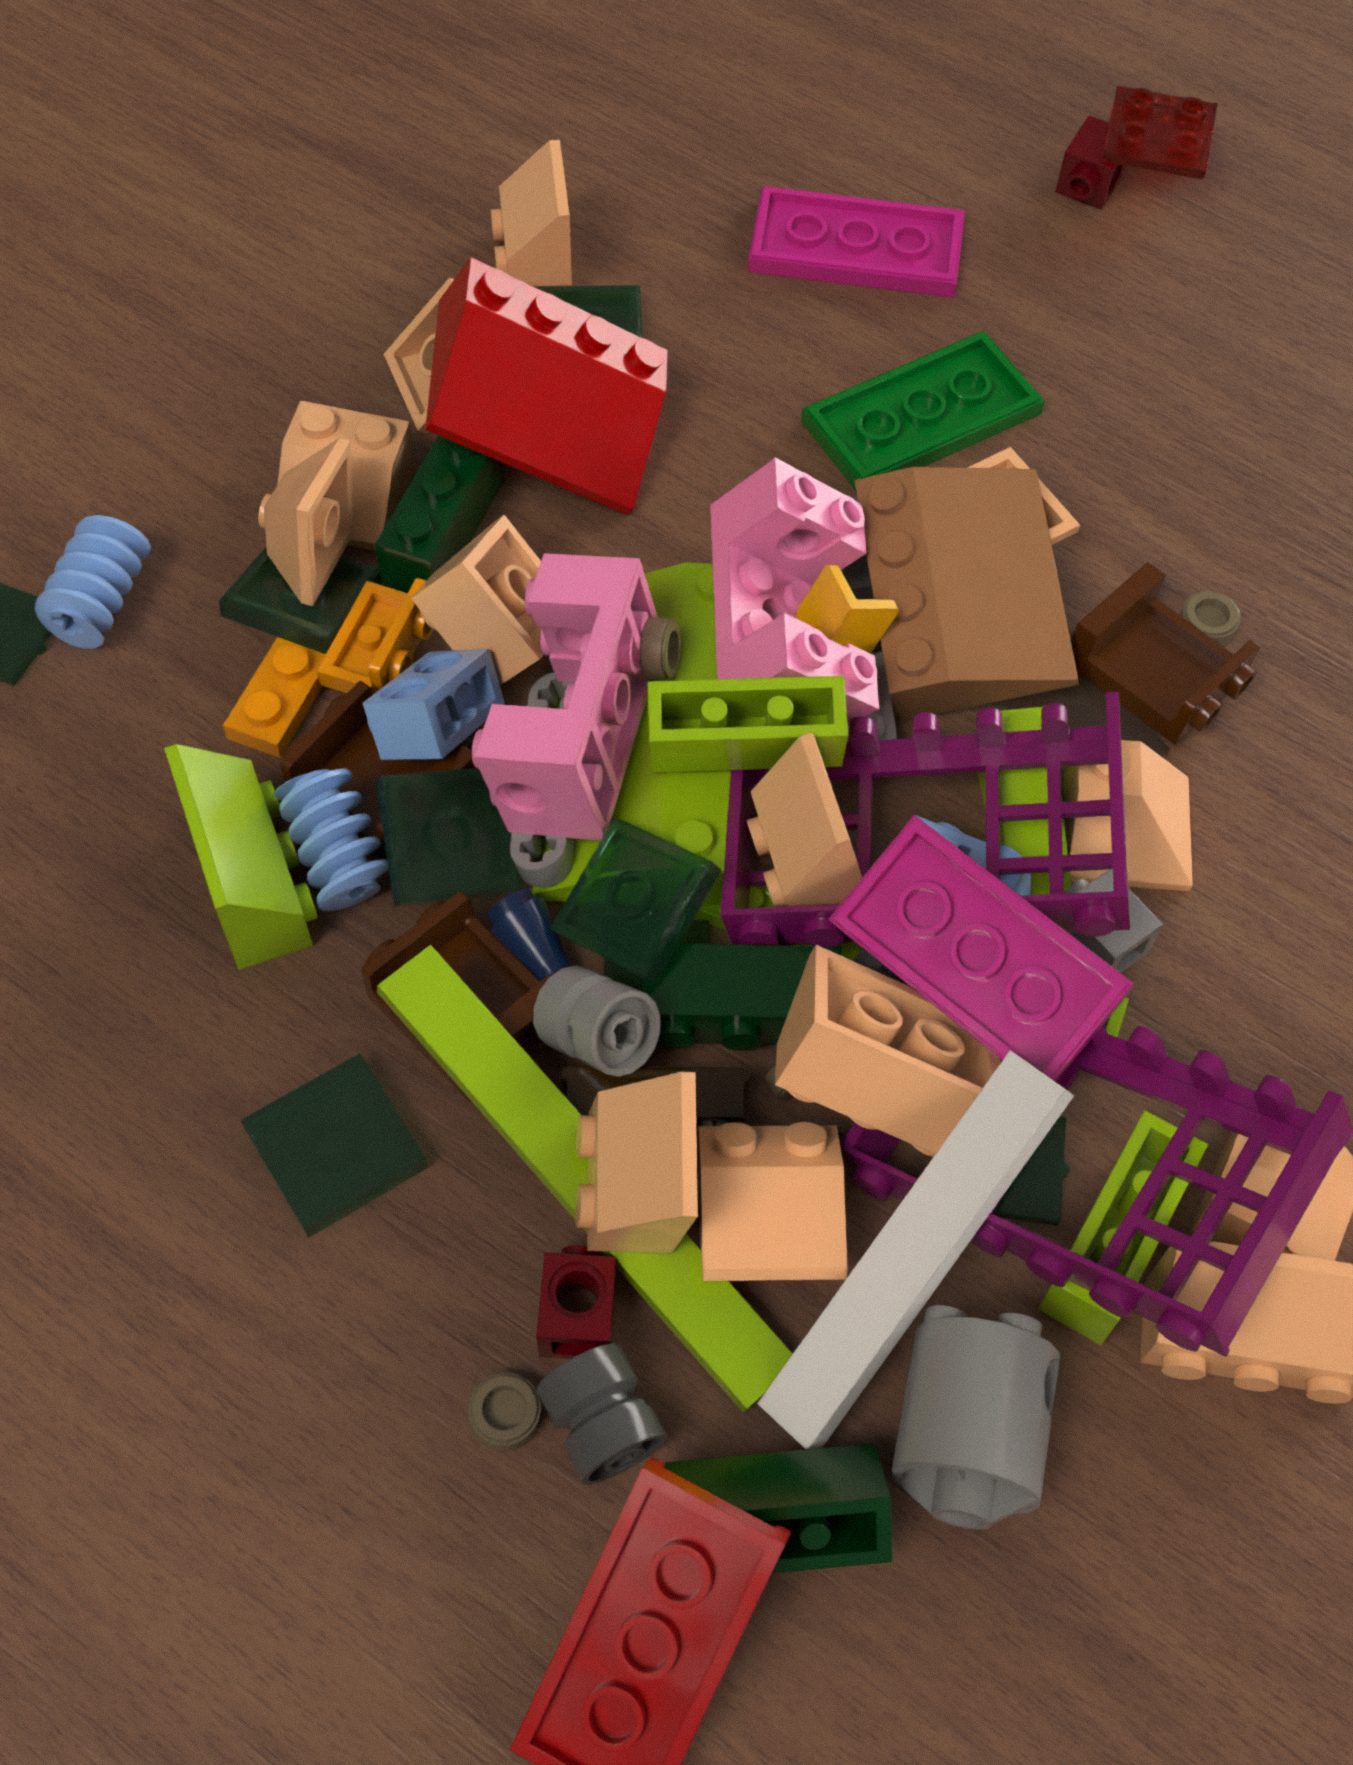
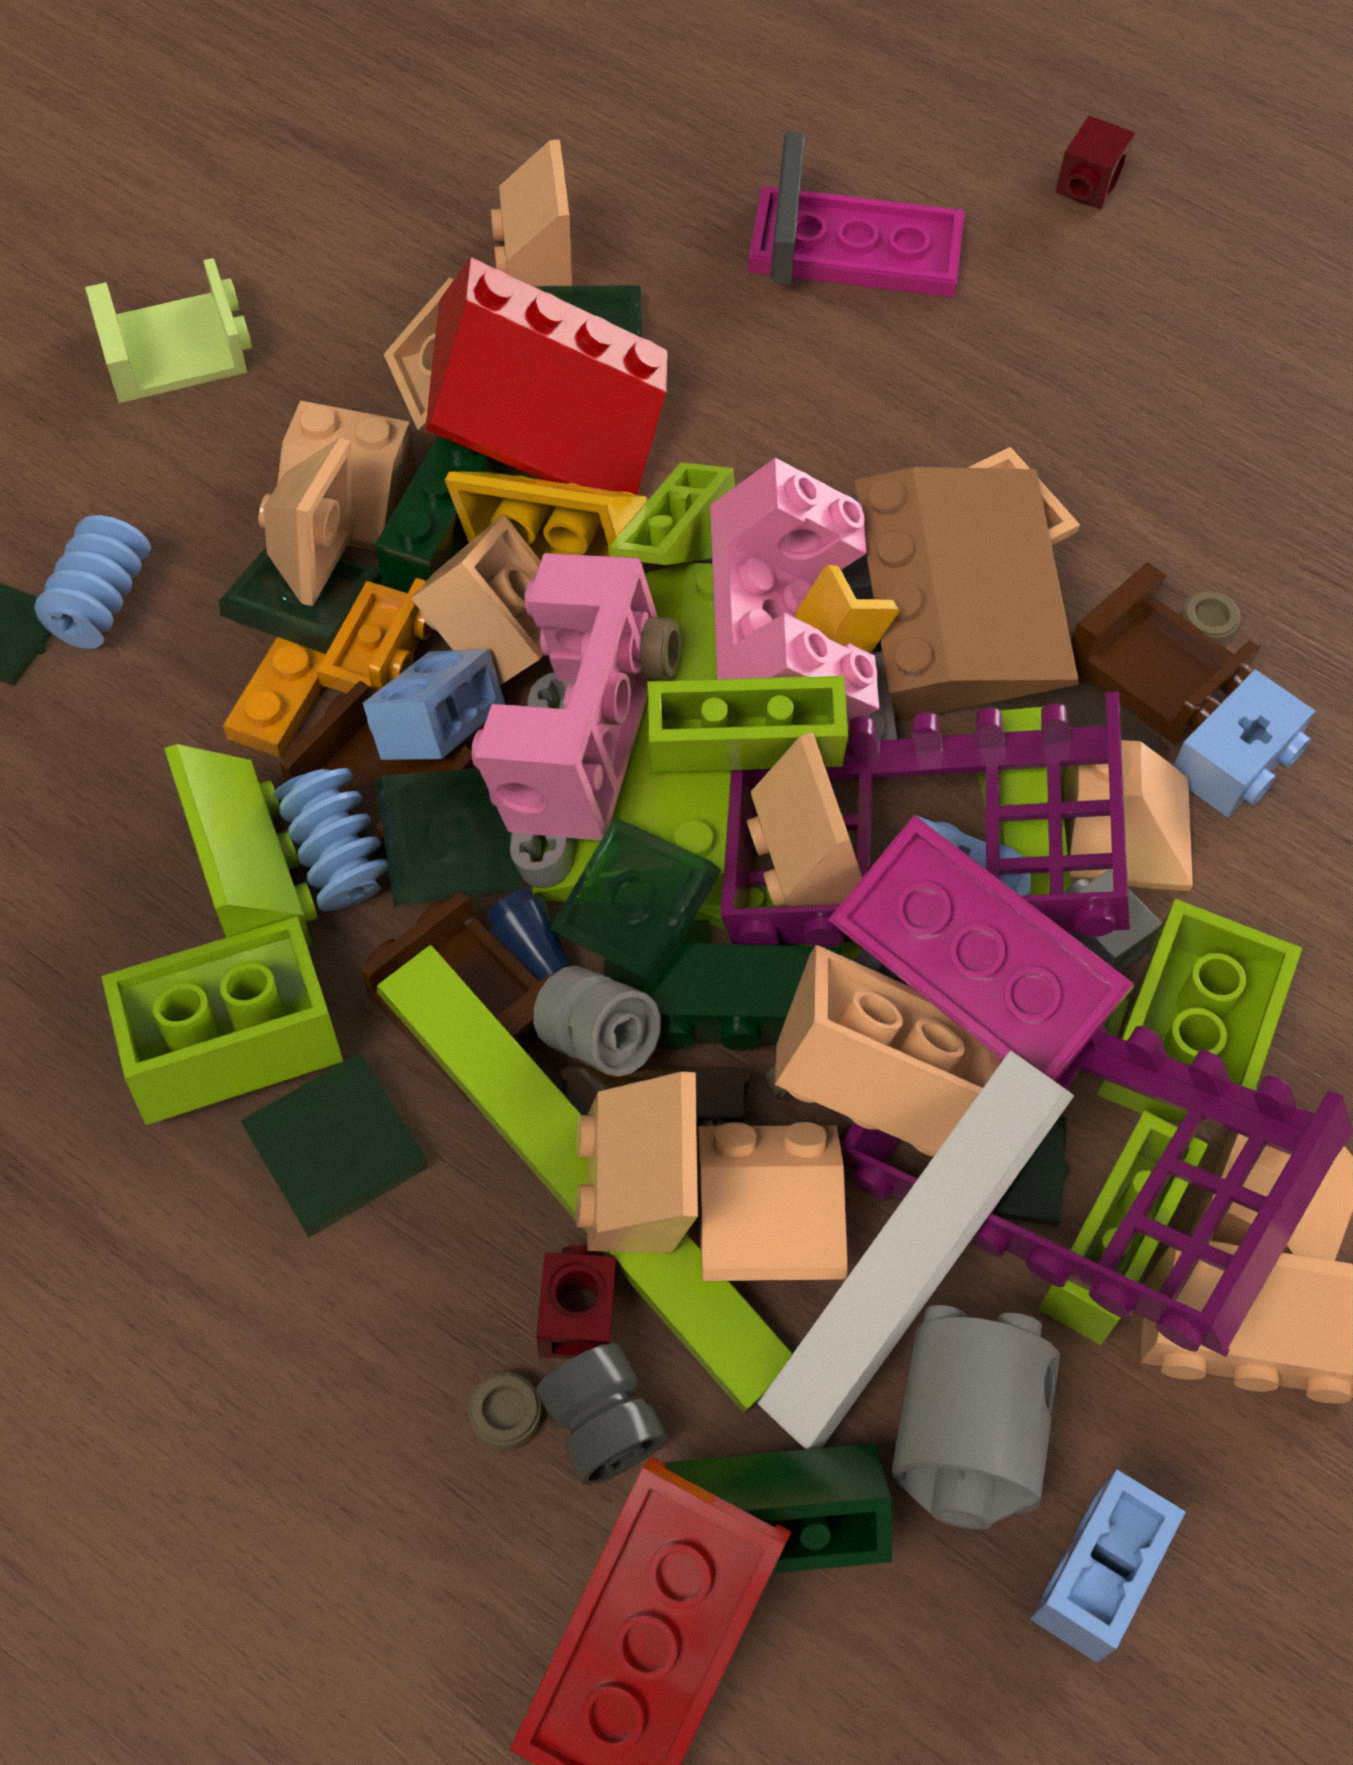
green tile [801,330,1045,491] -> none
clear red bracket [1102,86,1218,179] -> none
none -> yellowish green panel [85,258,252,403]
none -> lime slope [101,916,344,1125]
none -> yellow slope [445,472,647,567]
none -> lime slope [608,462,735,565]
none -> dark grey tile [770,131,805,284]
none -> light blue brick [1030,1469,1186,1663]
none -> lime slope [1097,899,1302,1122]
none -> light blue brick [1173,669,1315,818]

